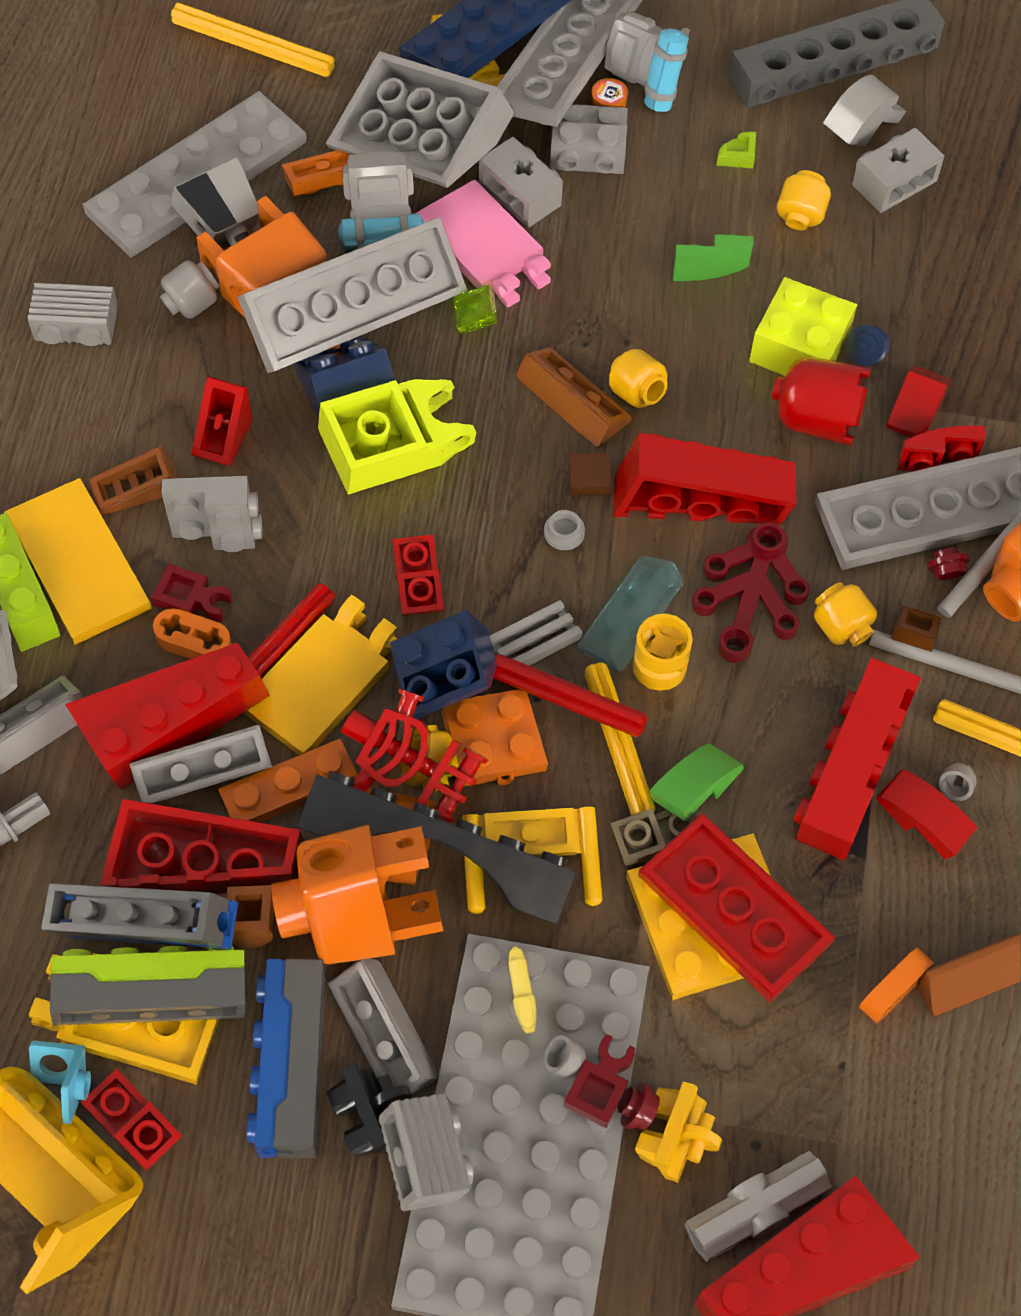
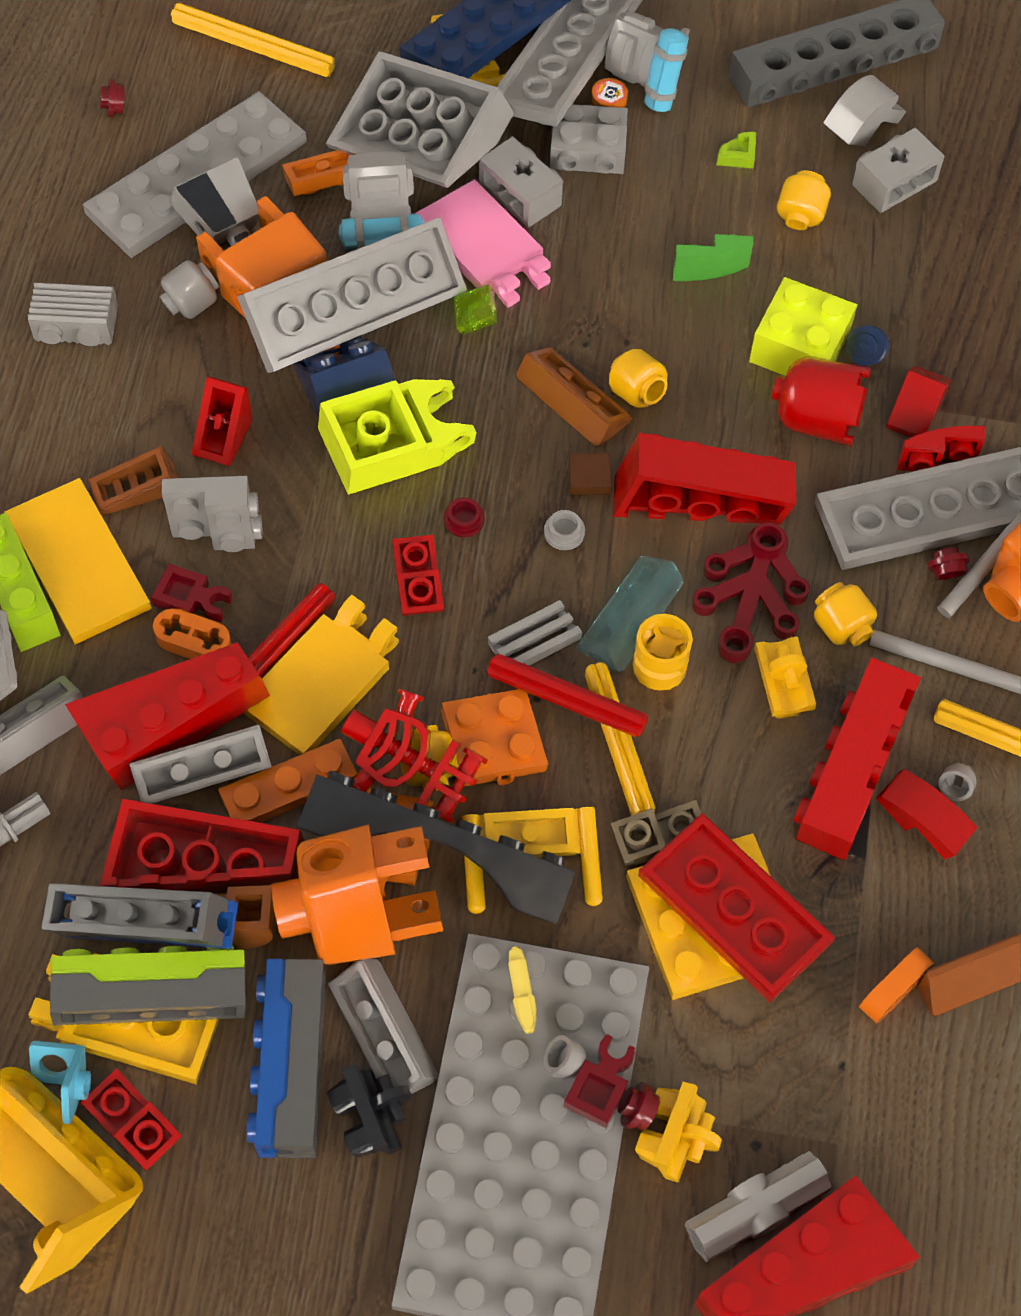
light grey brick [379,1093,473,1211] -> none
dark blue slope [390,609,497,718] -> none
bright green slope [649,743,744,822] -> none
reddish brown tile [891,605,942,652] -> none
none -> dark red plate [100,79,124,117]
none -> dark red plate [444,497,485,538]
none -> yellow hips [754,636,816,719]

